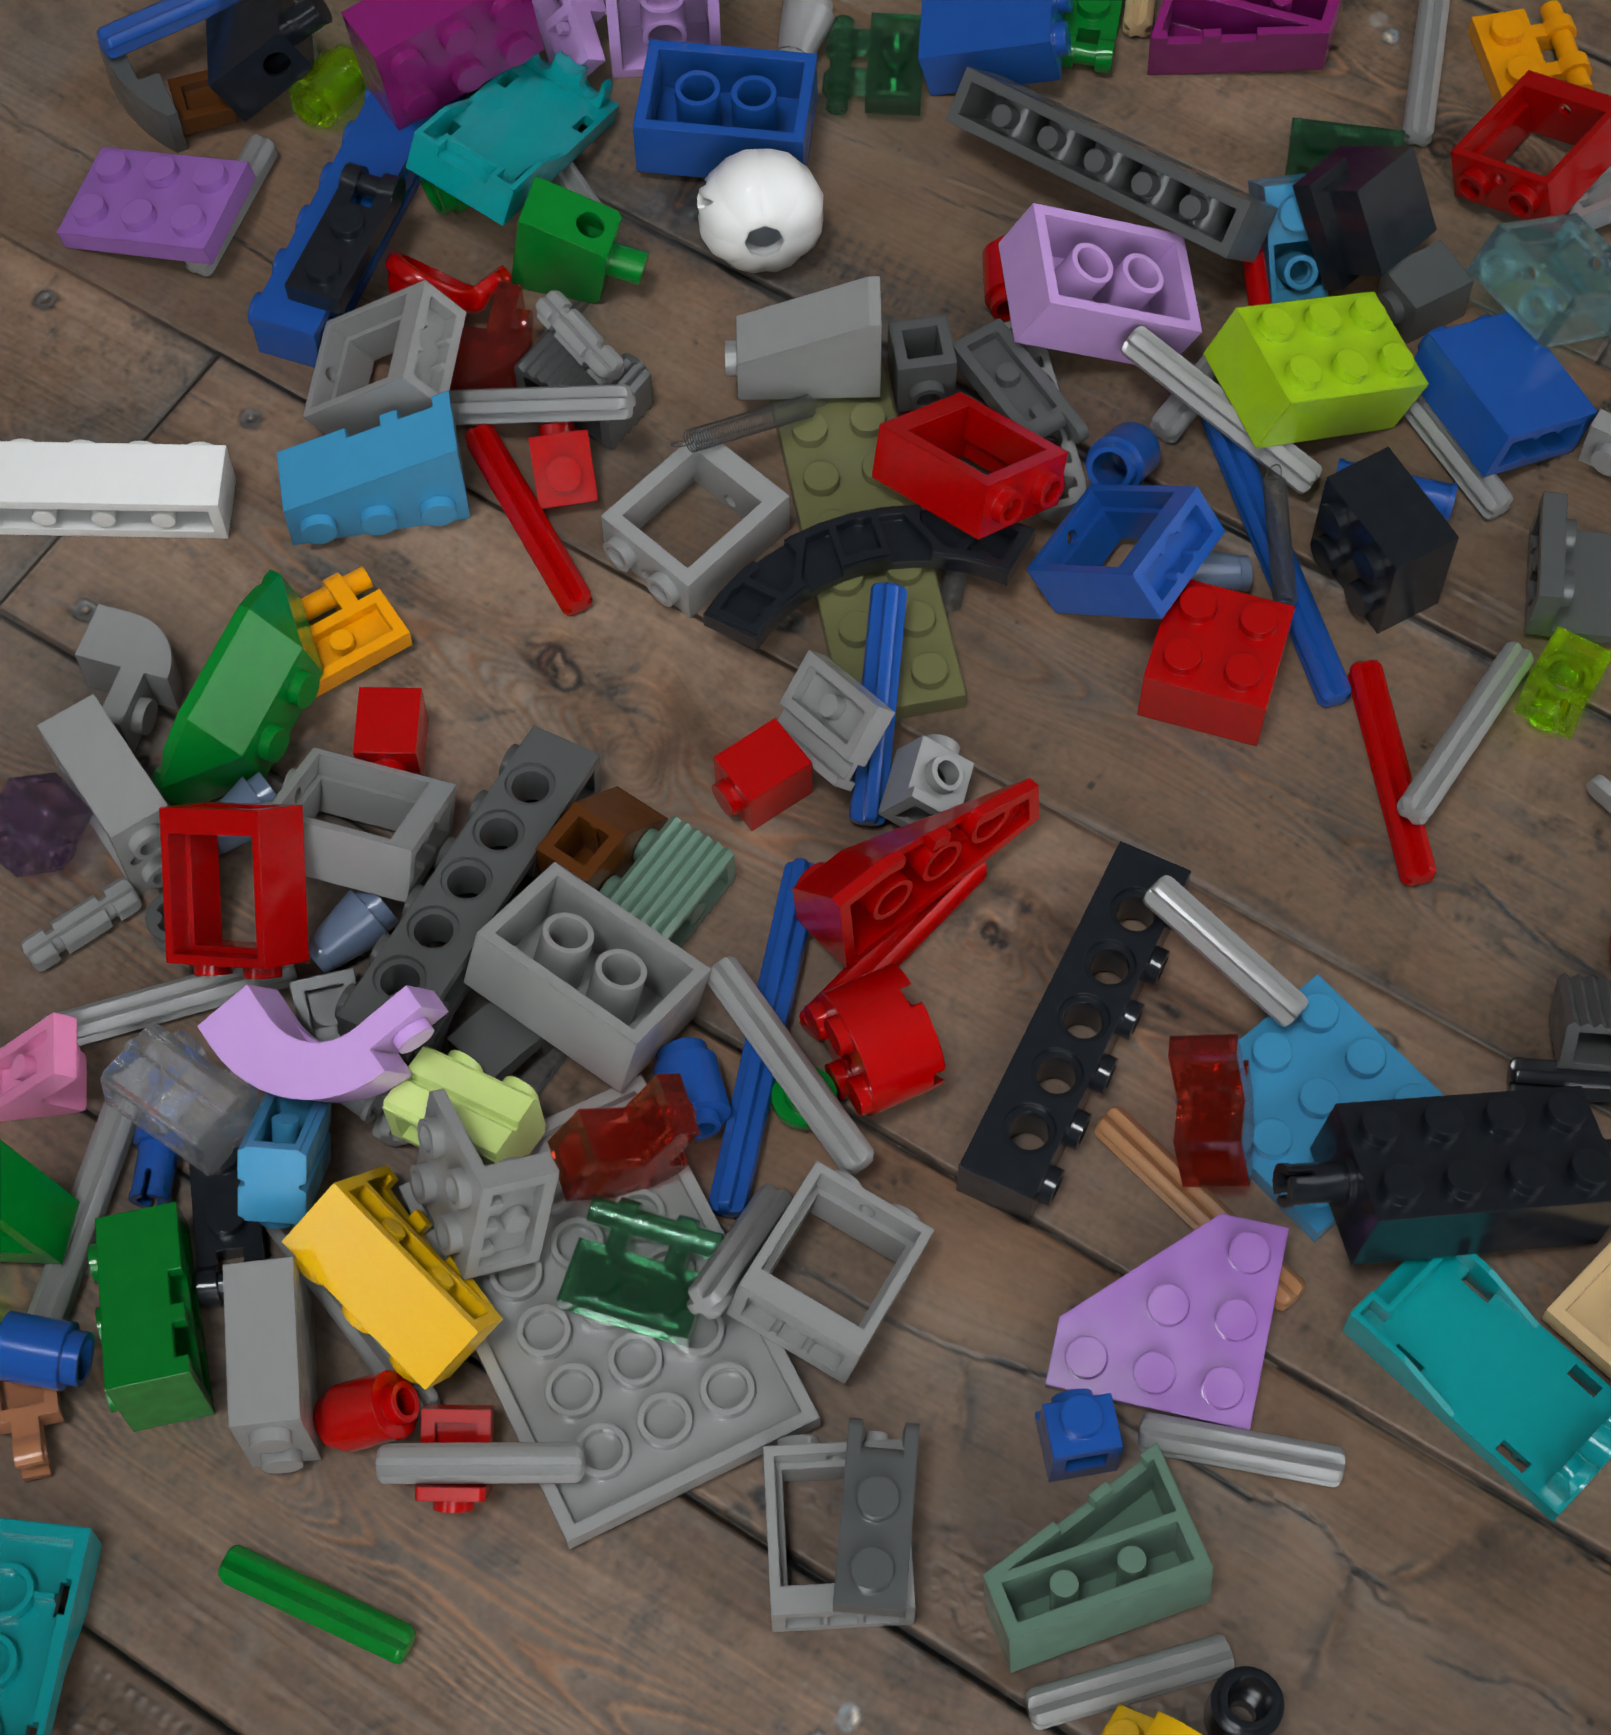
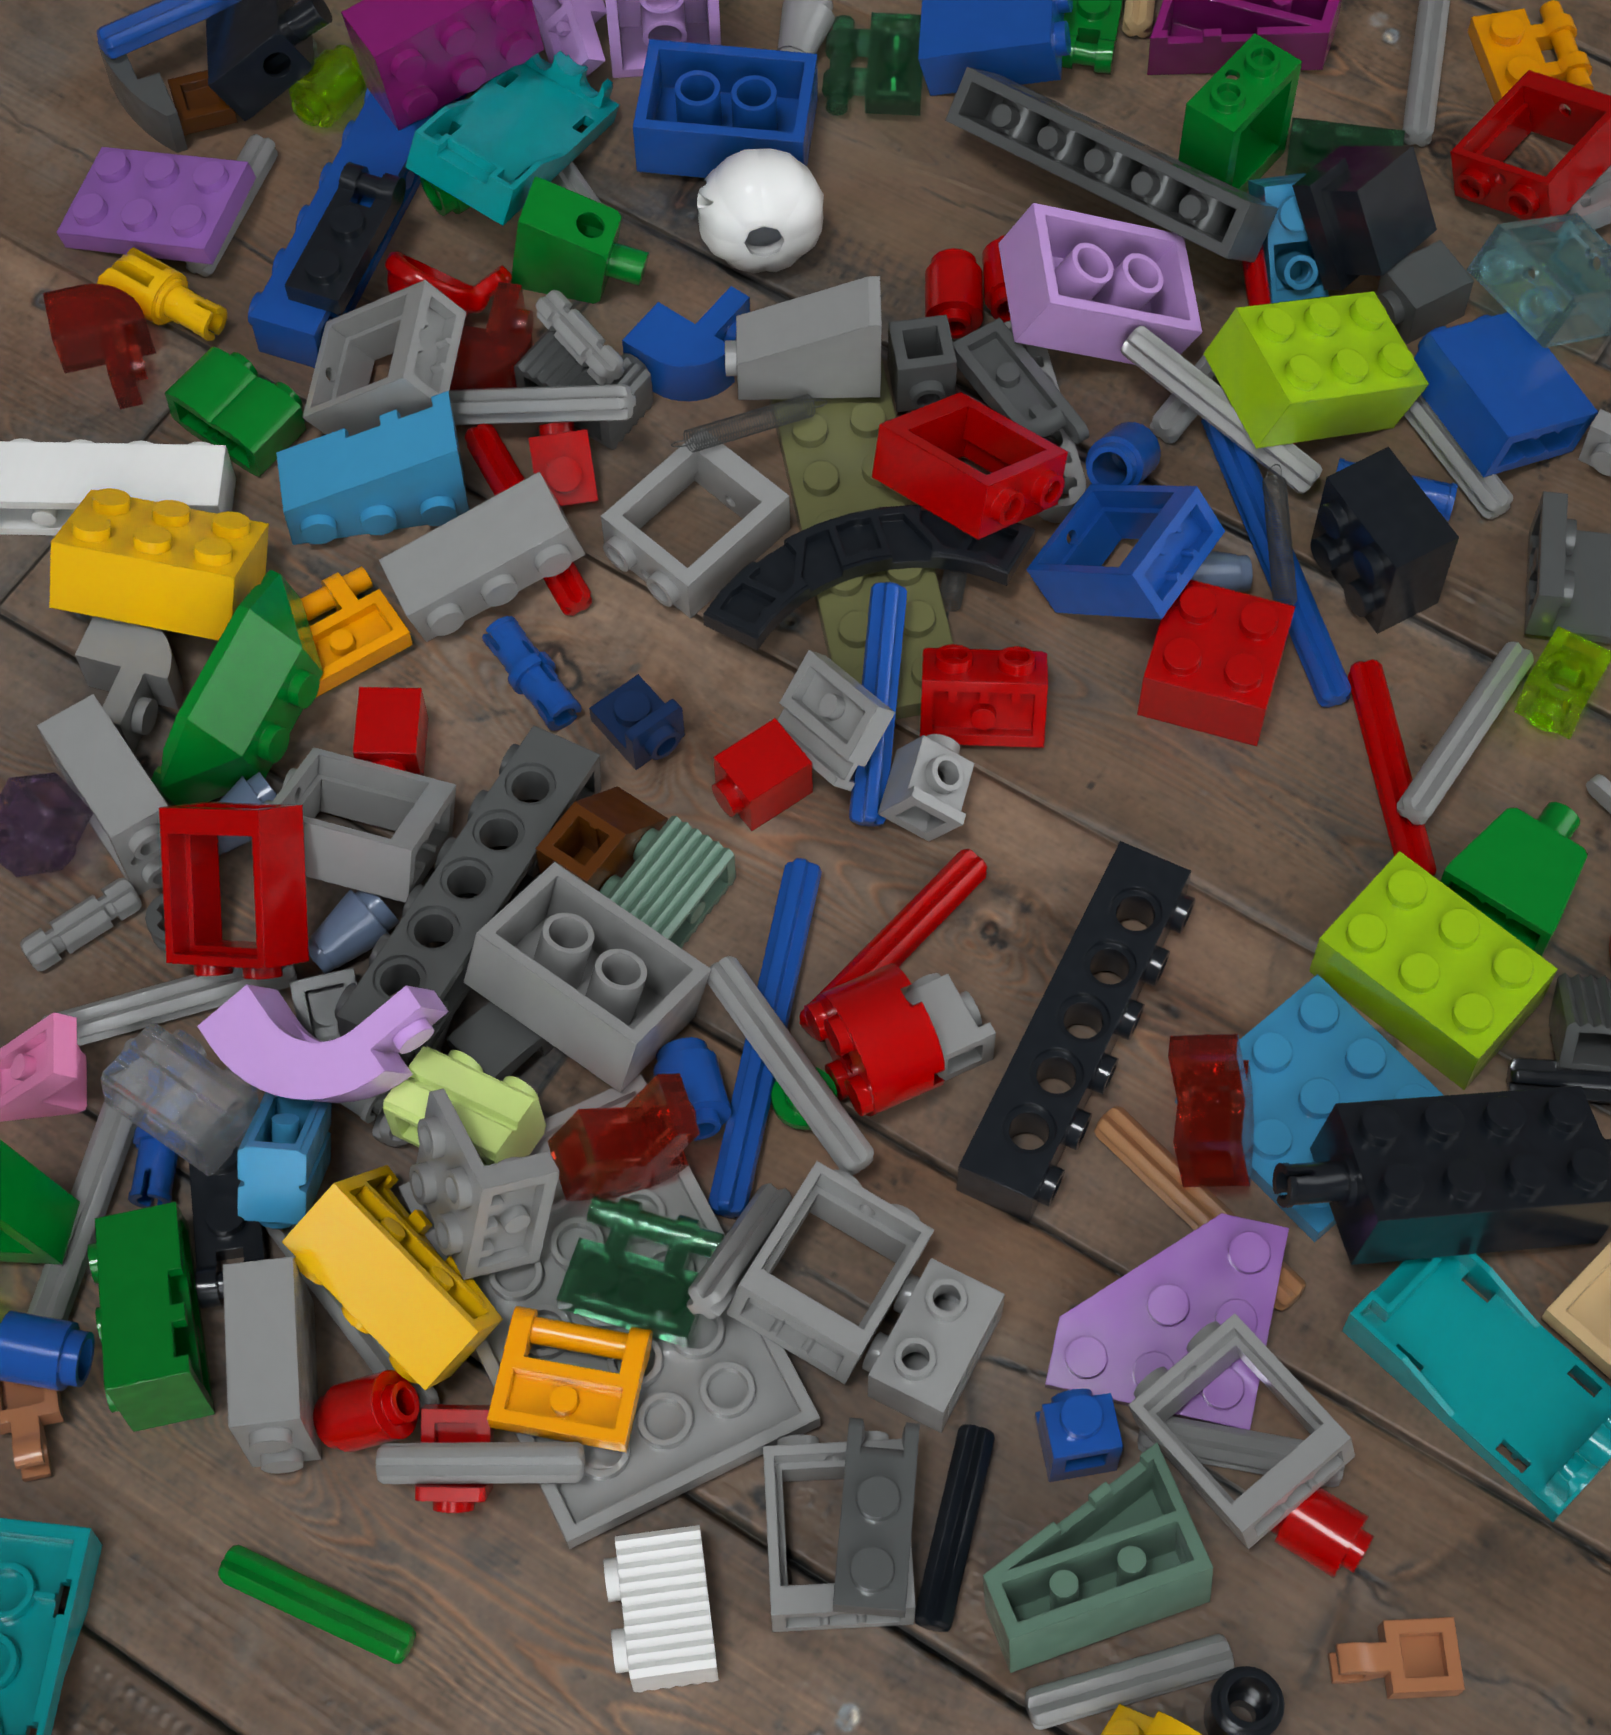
red wedge [792,778,1039,970] -> none
light grey axle [1143,875,1309,1027] -> none
none -> clear red brick [43,284,156,410]
none -> yellow brick [49,488,269,641]
none -> yellow arm [96,247,228,341]
none -> green brick [165,346,306,477]
none -> light grey brick [379,471,586,642]
none -> blue pin [482,616,582,731]
none -> light orange plate [487,1306,653,1453]
none -> dark blue bracket [589,674,685,770]
none -> white brick [603,1525,719,1692]
none -> blue brick [622,286,750,401]
none -> light grey brick [862,1258,1005,1433]
none -> light grey brick [903,973,996,1081]
none -> black axle [915,1424,995,1632]
none -> red bracket [920,644,1048,748]
none -> red brick [925,248,983,339]
none -> light grey window [1128,1313,1355,1550]
none -> green window [1178,33,1302,193]
none -> red brick [1270,1487,1375,1578]
none -> lime brick [1309,851,1558,1090]
none -> nougat plate [1328,1617,1465,1699]
none -> green torso [1440,802,1588,957]

